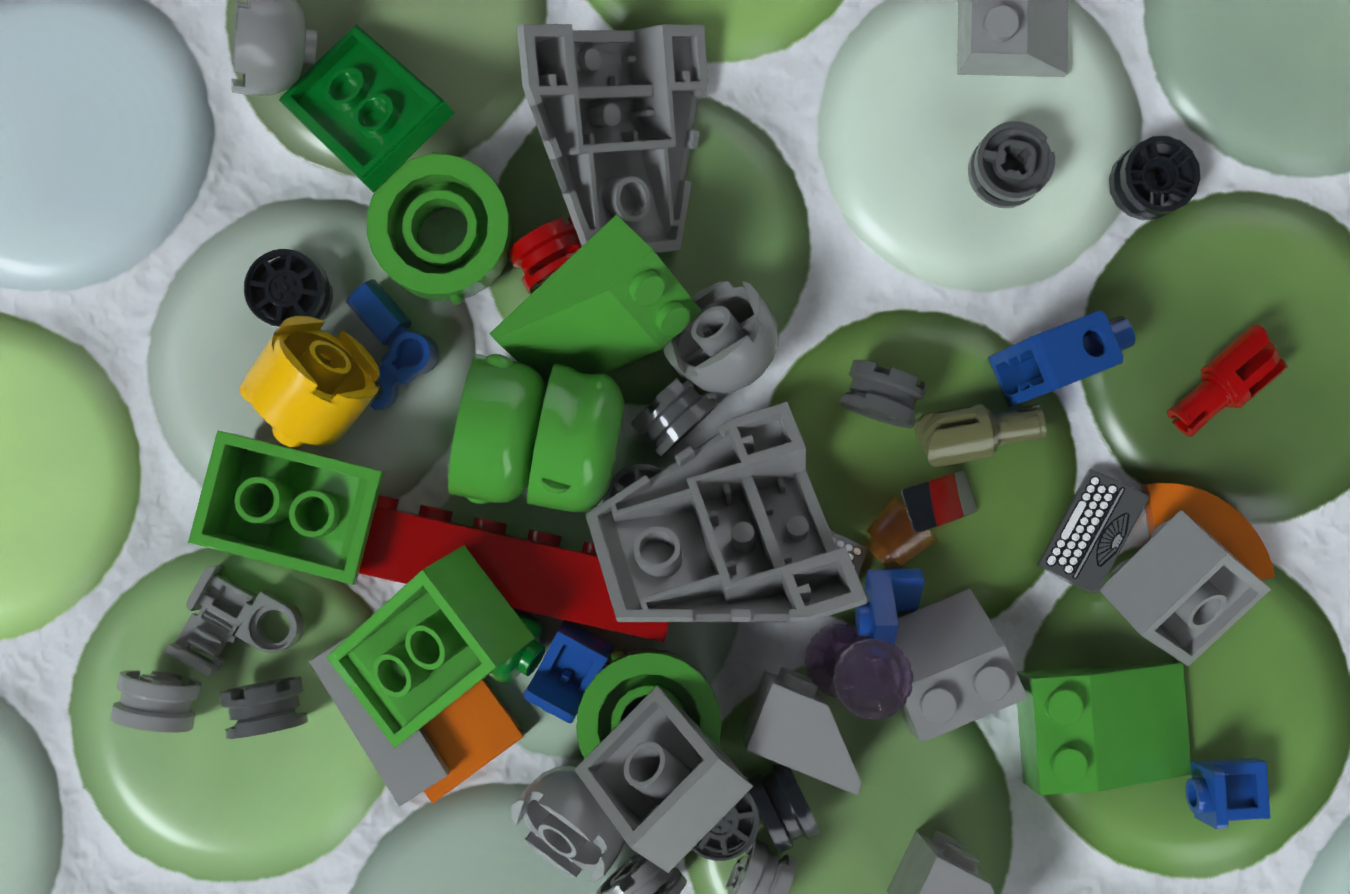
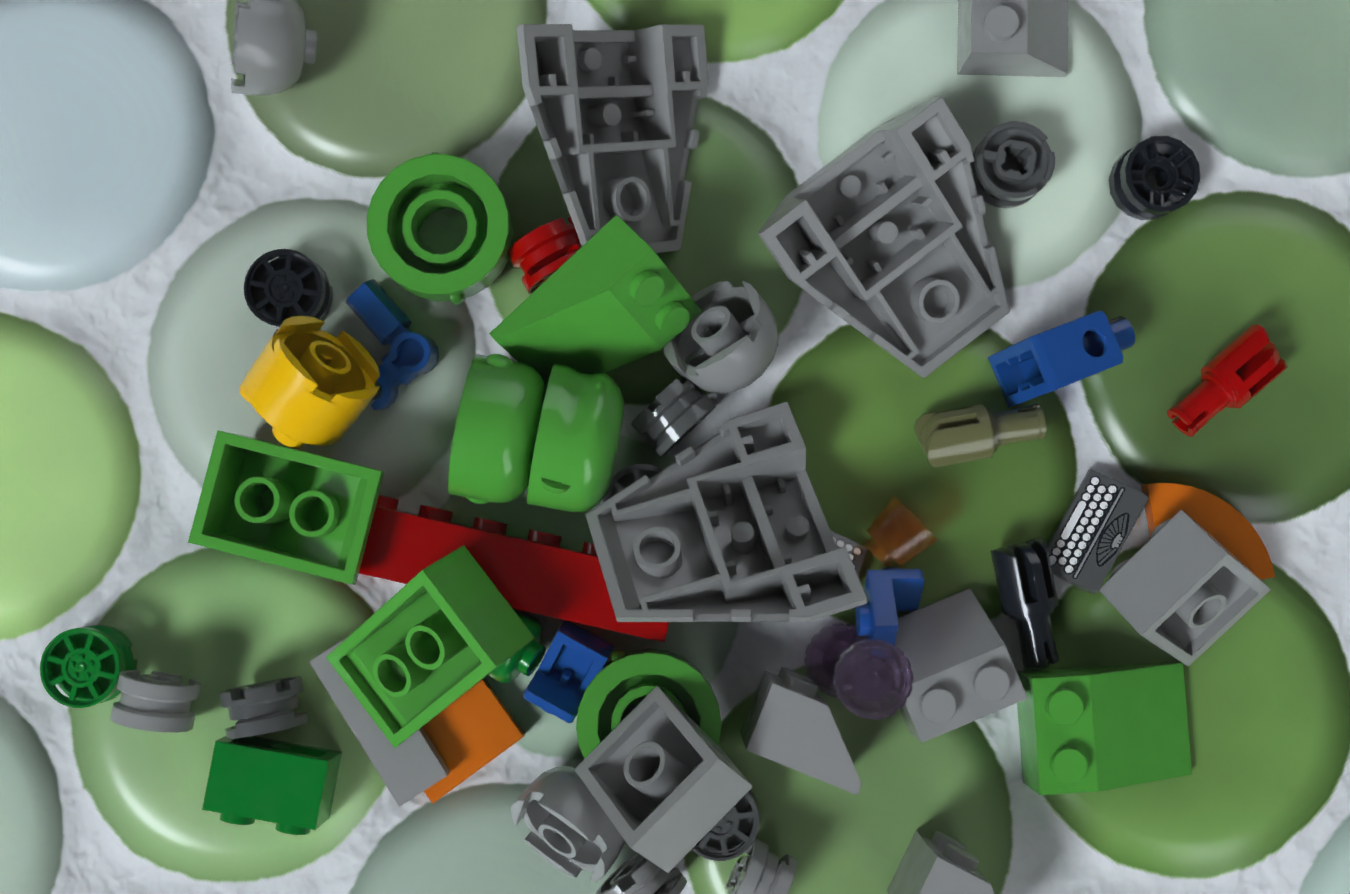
light grey piece [164,565,304,677] -> none
green tile [279,24,455,193] -> none
black wheel [746,763,821,853] -> none
dark grey wheel [839,360,928,428] -> none
sticker [902,470,977,533] -> none
blue bracket [1186,757,1271,829] -> none
none -> green wheel [40,625,137,708]
none -> green brick [202,736,342,835]
none -> light grey wedge [757,96,1010,378]
none -> black arm [990,537,1060,668]

